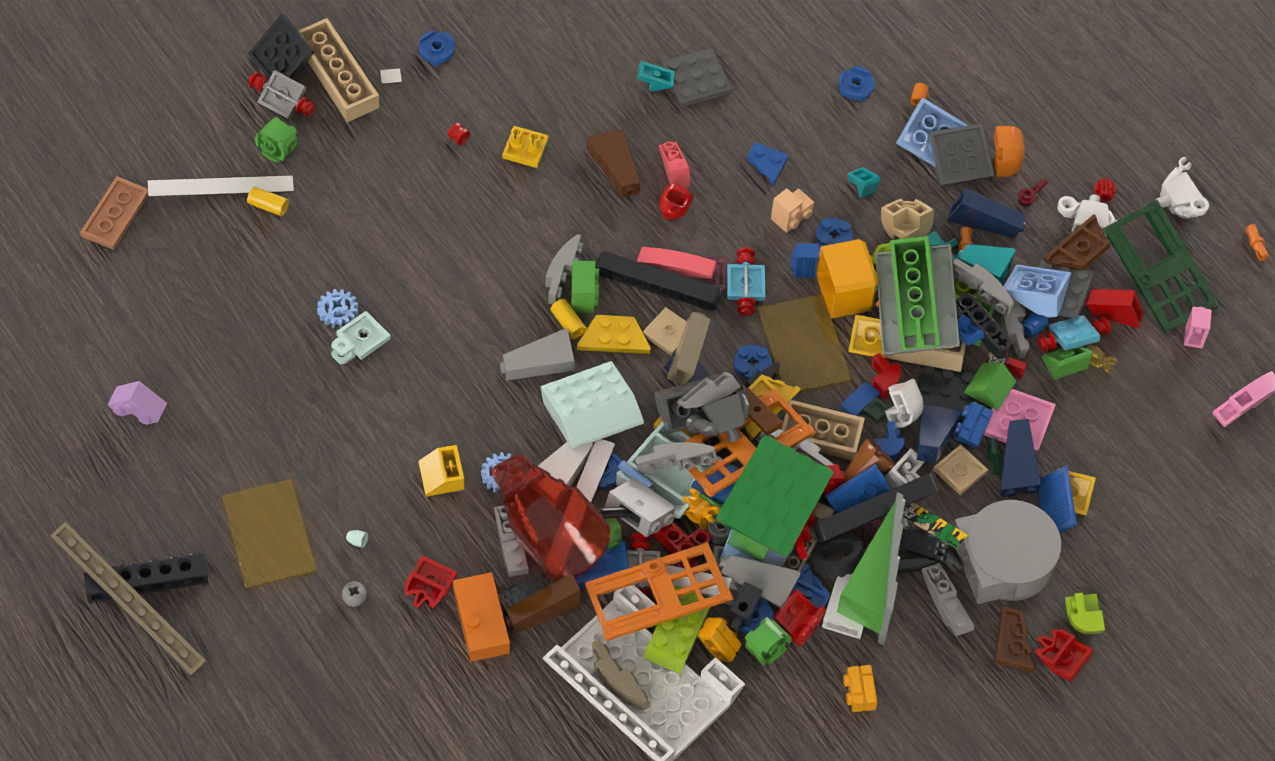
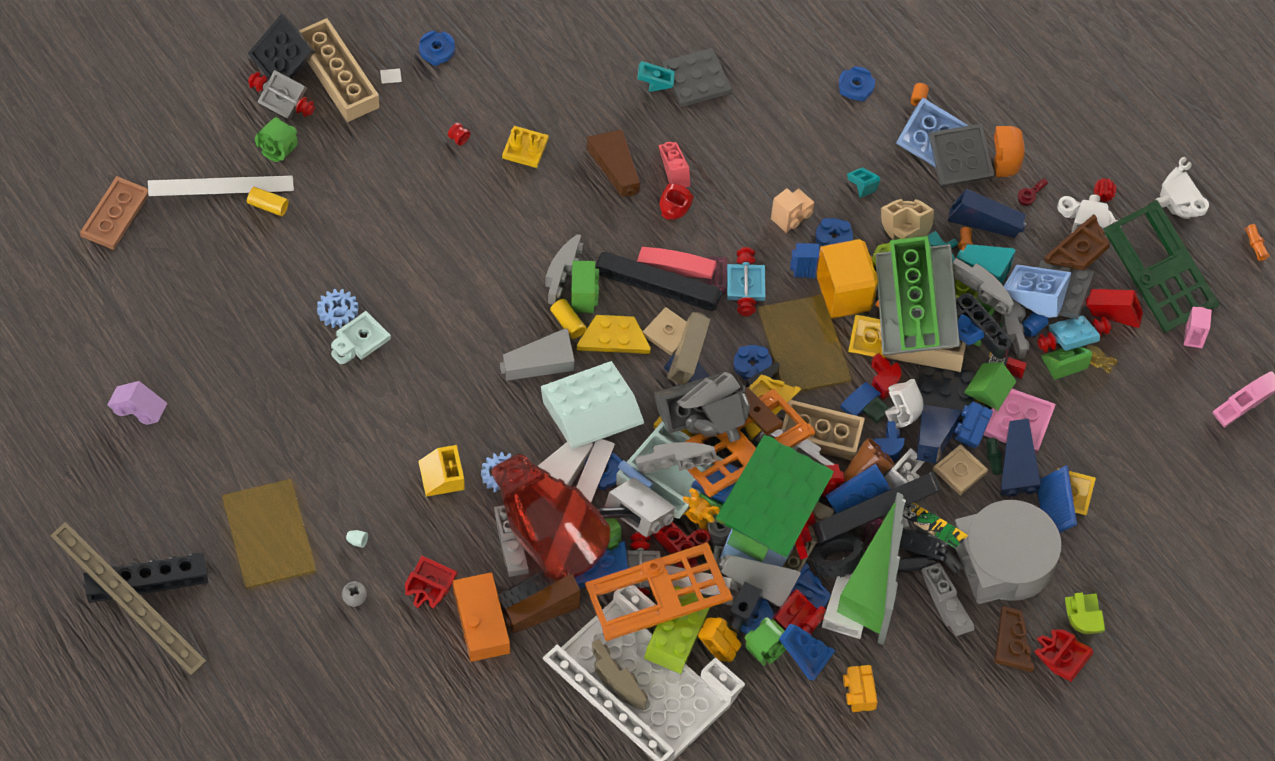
blue wing [747,142,788,185] -> none
none -> blue wing [779,624,836,680]

